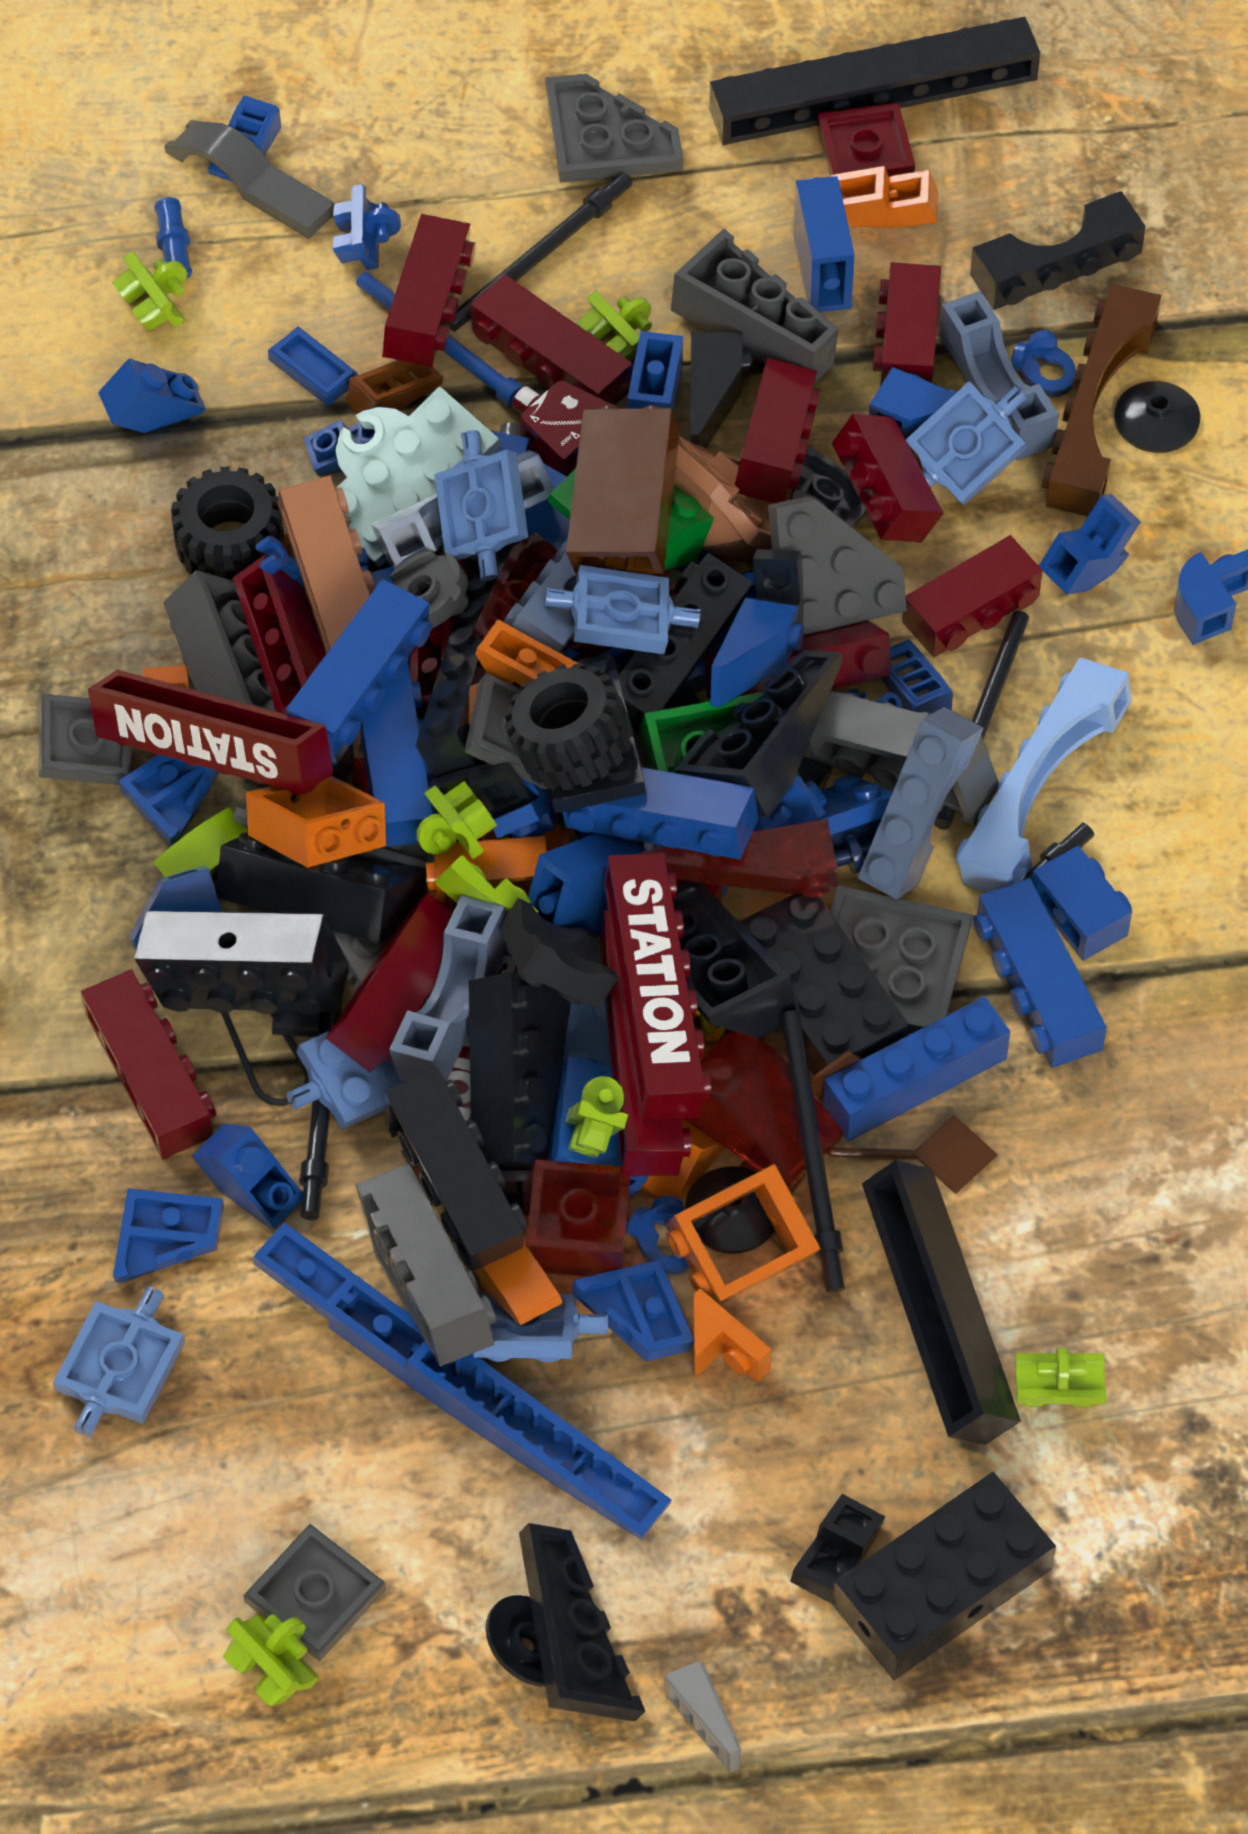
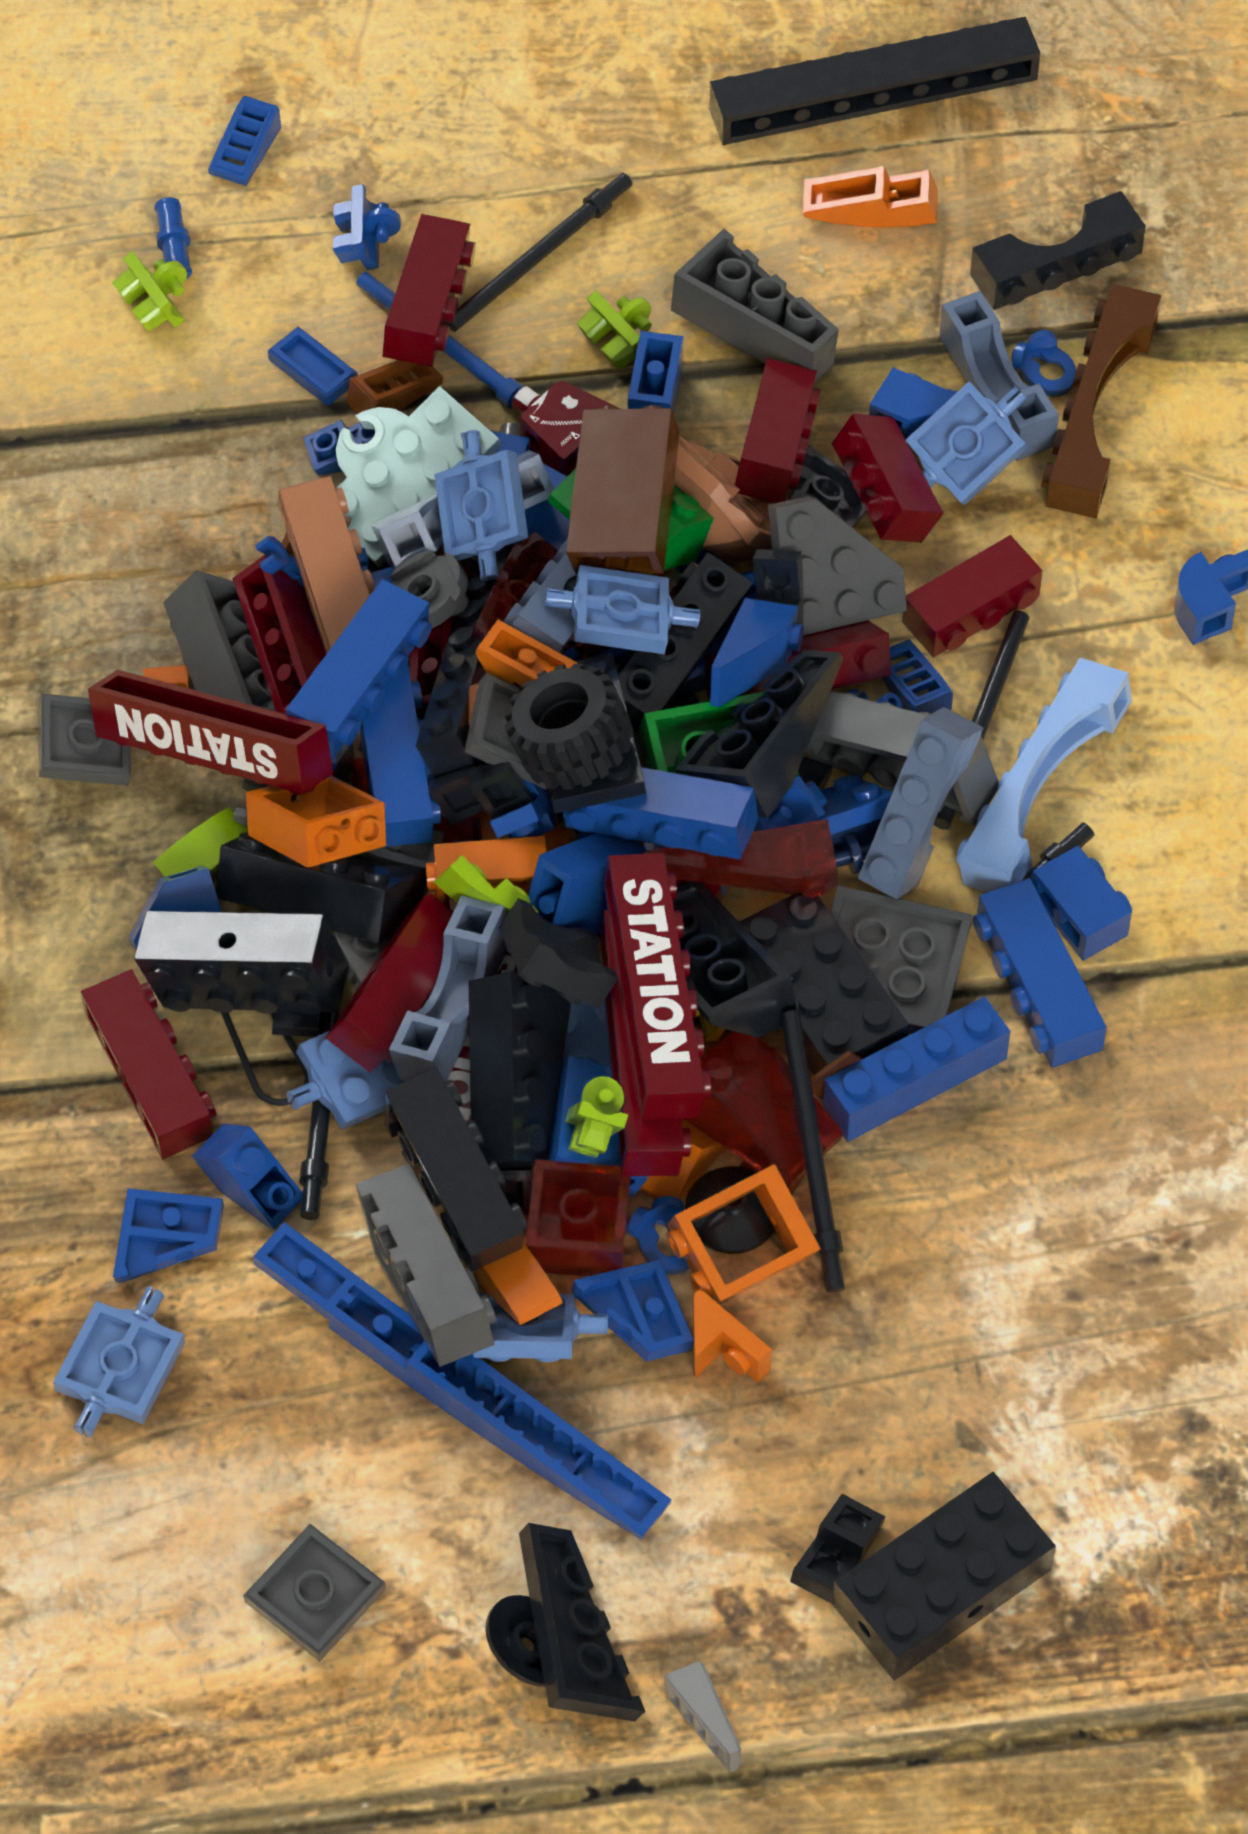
blue slope [98,358,206,433] -> none
blue wing [118,755,220,847] -> none
dark grey piece [164,120,334,239] -> none
black tyre [171,466,284,581] -> none
lime hips [223,1614,320,1706] -> none
lime hips [416,781,497,859] -> none
dark red brick [471,274,632,406] -> none
dark grey plate [545,74,683,183] -> none
black slope [690,332,751,448] -> none
blue brick [794,176,855,312] -> none
dark red plate [817,103,915,177] -> none
reddish brown piece [827,1115,998,1194] -> none
black brick [862,1160,1021,1445] -> none
dark red brick [873,262,941,387] -> none
lime hips [1015,1347,1106,1407] -> none
blue brick [1038,494,1141,594] -> none
black dish [1114,381,1200,453] -> none

